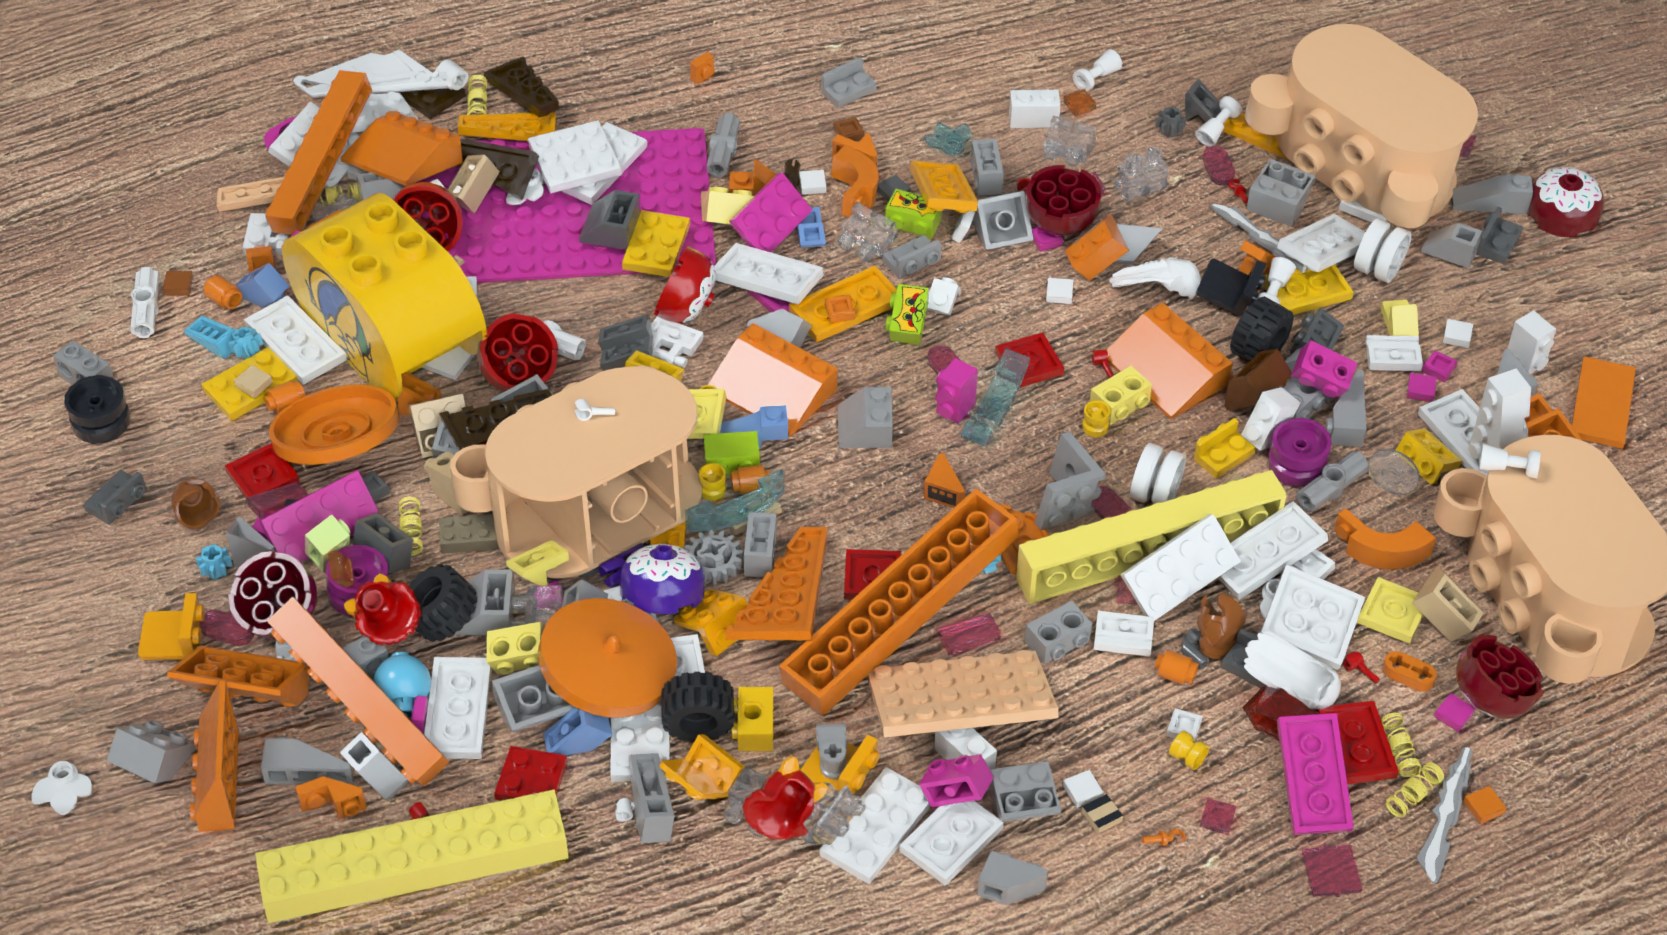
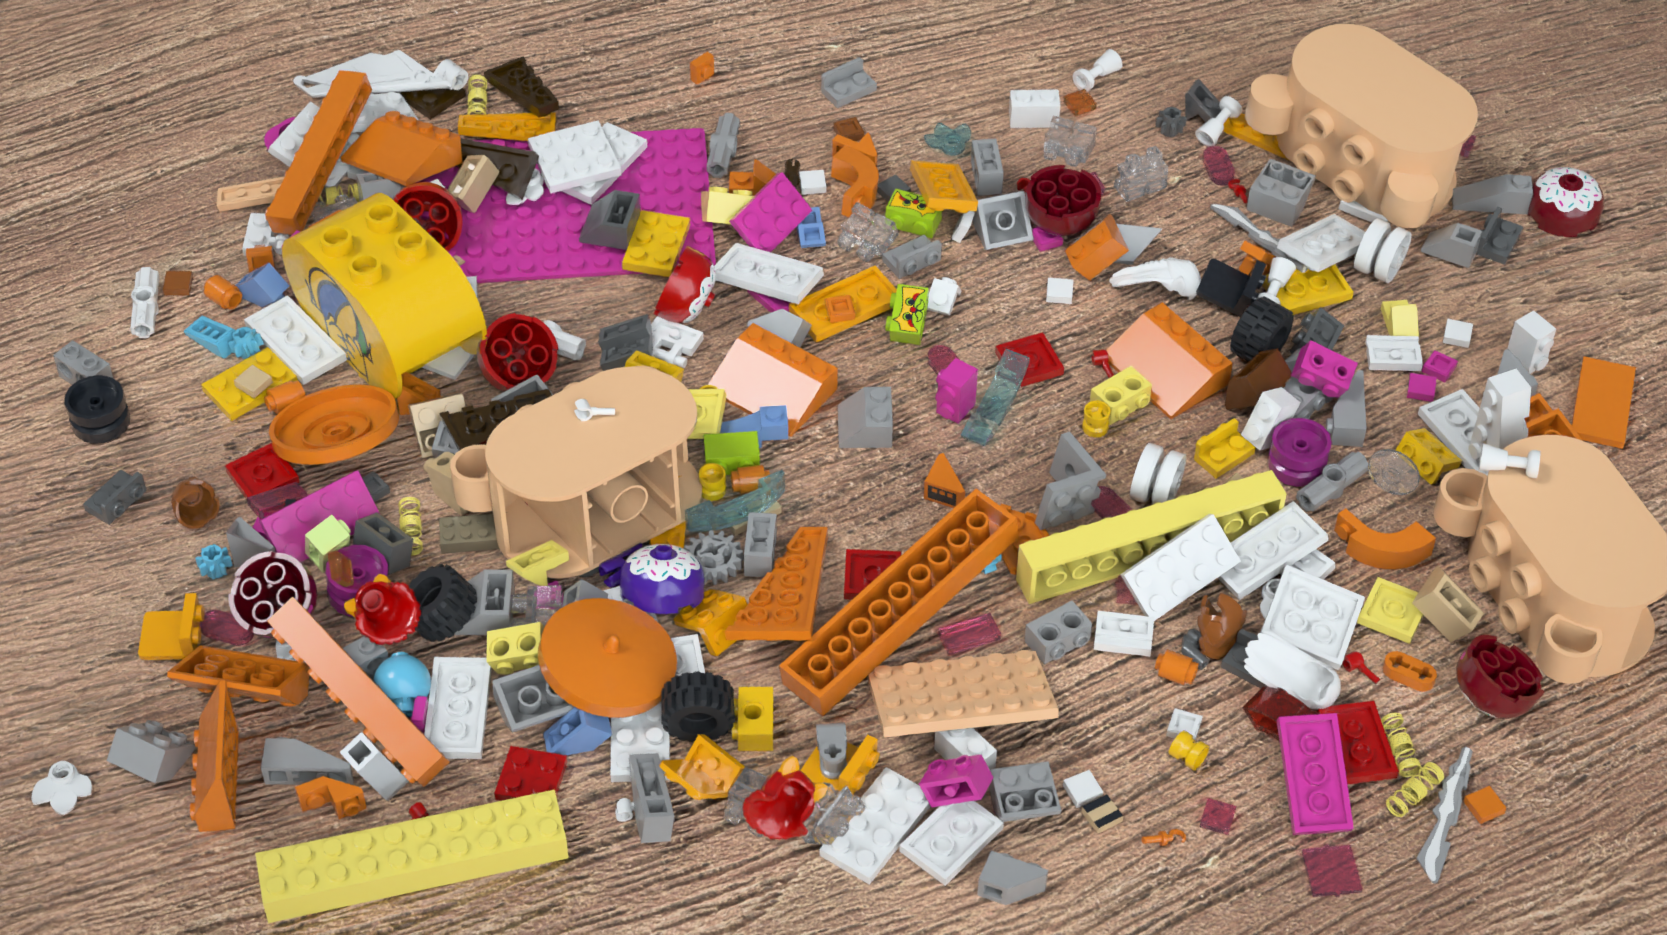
dark pink tile [1434,693,1476,732] -> none

